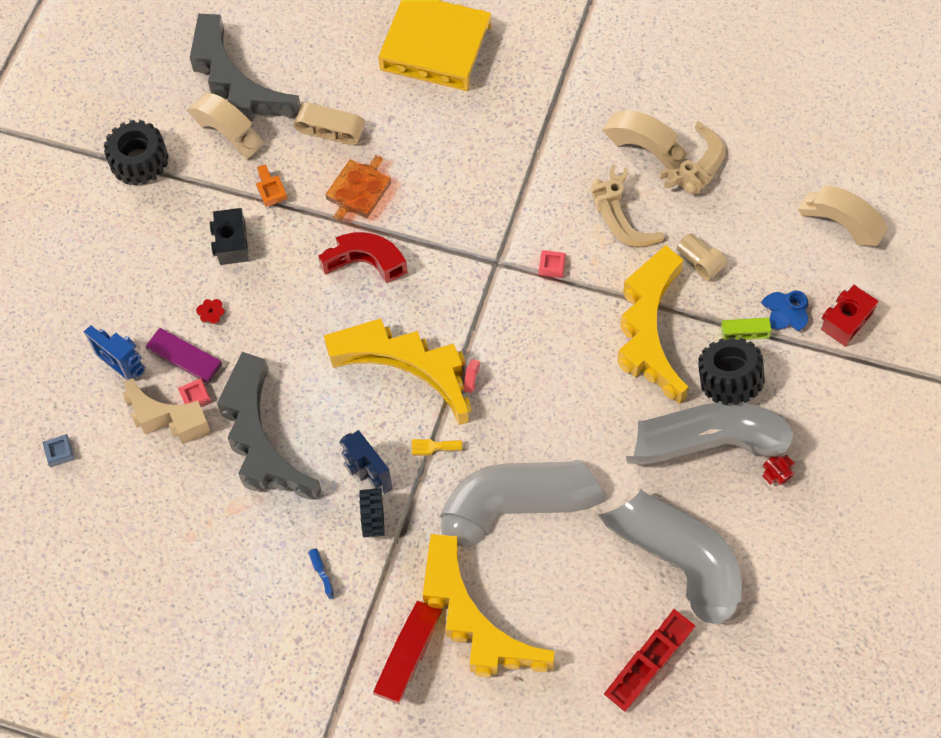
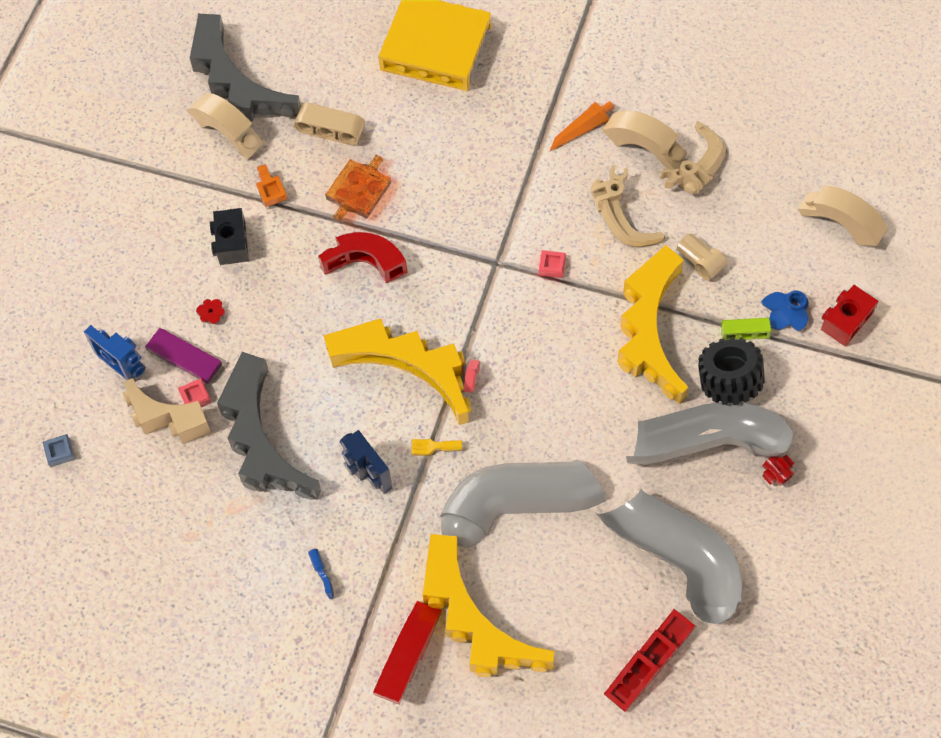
black tyre [104,120,168,185] -> none
black bush [359,488,385,538] -> none
none -> orange bar [549,101,614,152]

